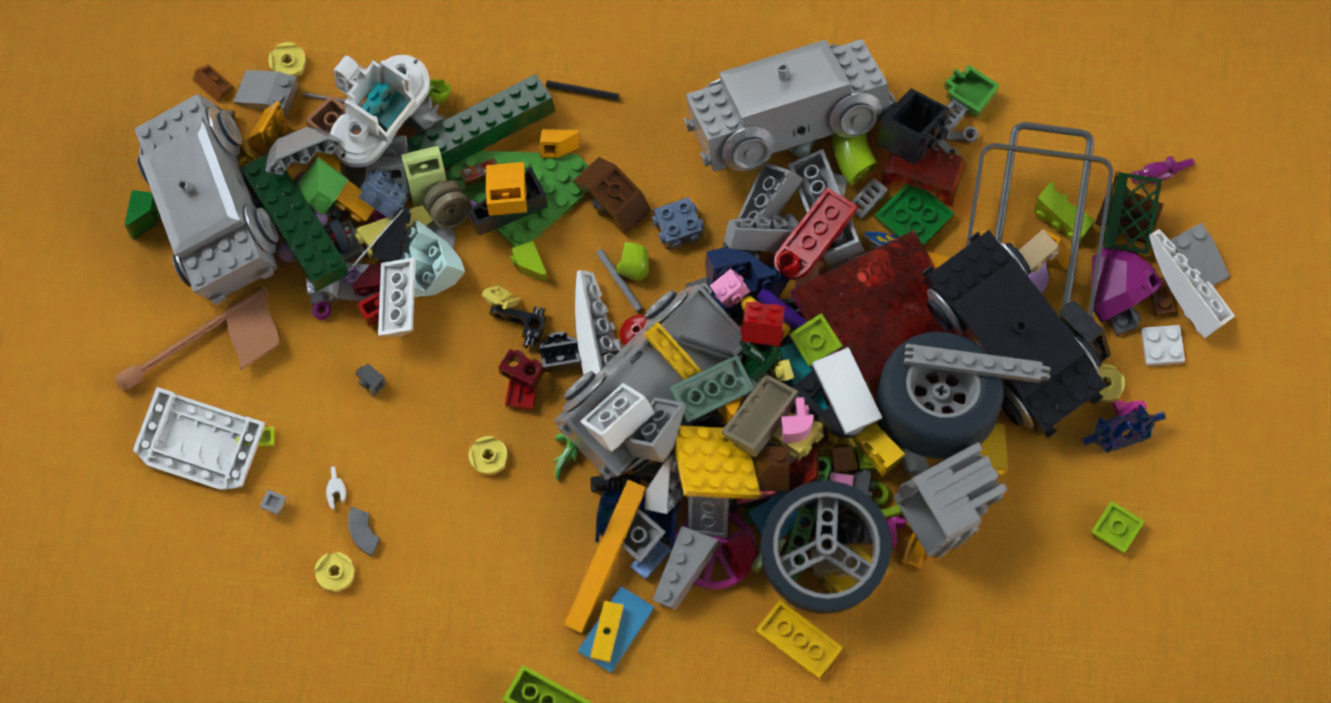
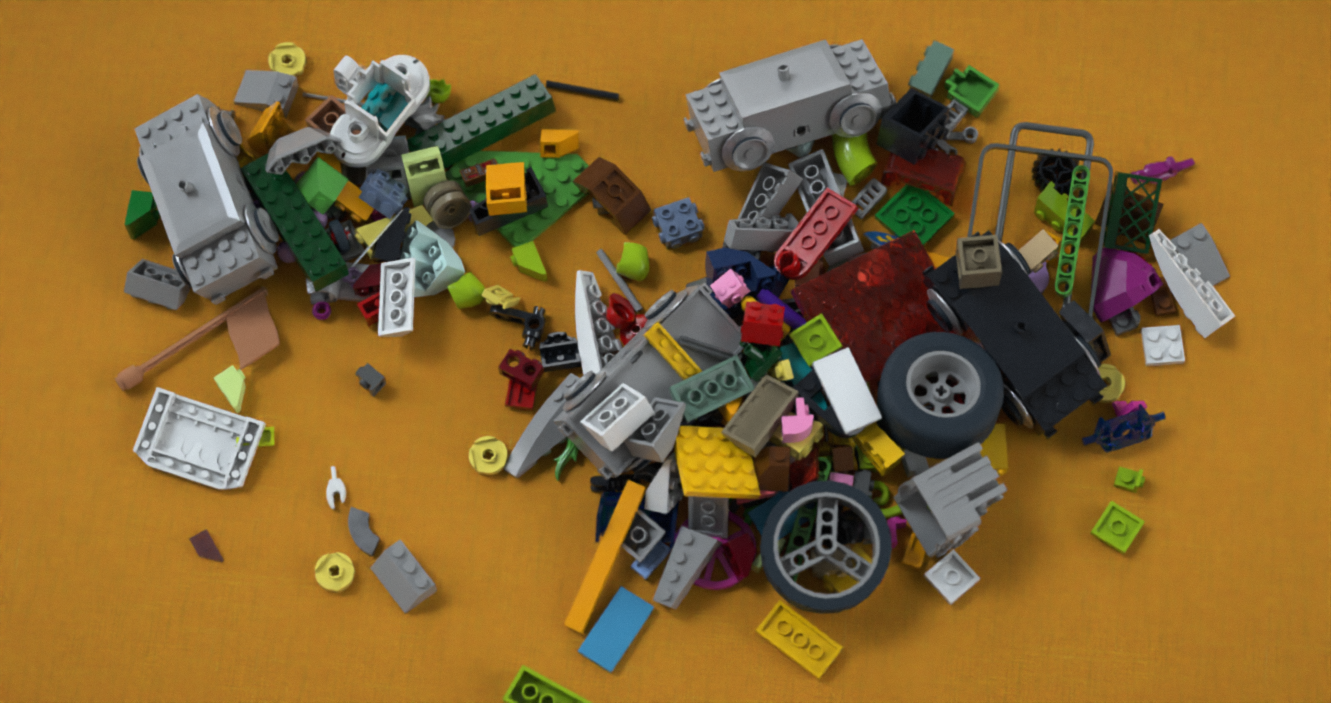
dark orange slope [193,64,234,102] -> none
light grey tile [260,490,286,516] -> none
yellow tile [590,600,624,663] -> none
light grey hinge [904,344,1050,383] -> none
none -> light grey slope [124,259,191,310]
none -> tile [189,529,224,562]
none -> yellowish green slope [214,365,246,413]
none -> light grey slope [371,539,437,614]
none -> lime piece [447,272,486,309]
none -> light grey wedge [503,373,580,479]
none -> red cap [606,293,635,329]
none -> sand green brick [908,40,954,98]
none -> white plate [924,549,980,605]
none -> dark tan brick [956,235,1002,289]
none -> black gear [1031,148,1082,196]
none -> bright green beam [1055,165,1090,298]
none -> lime bracket [1114,466,1145,493]

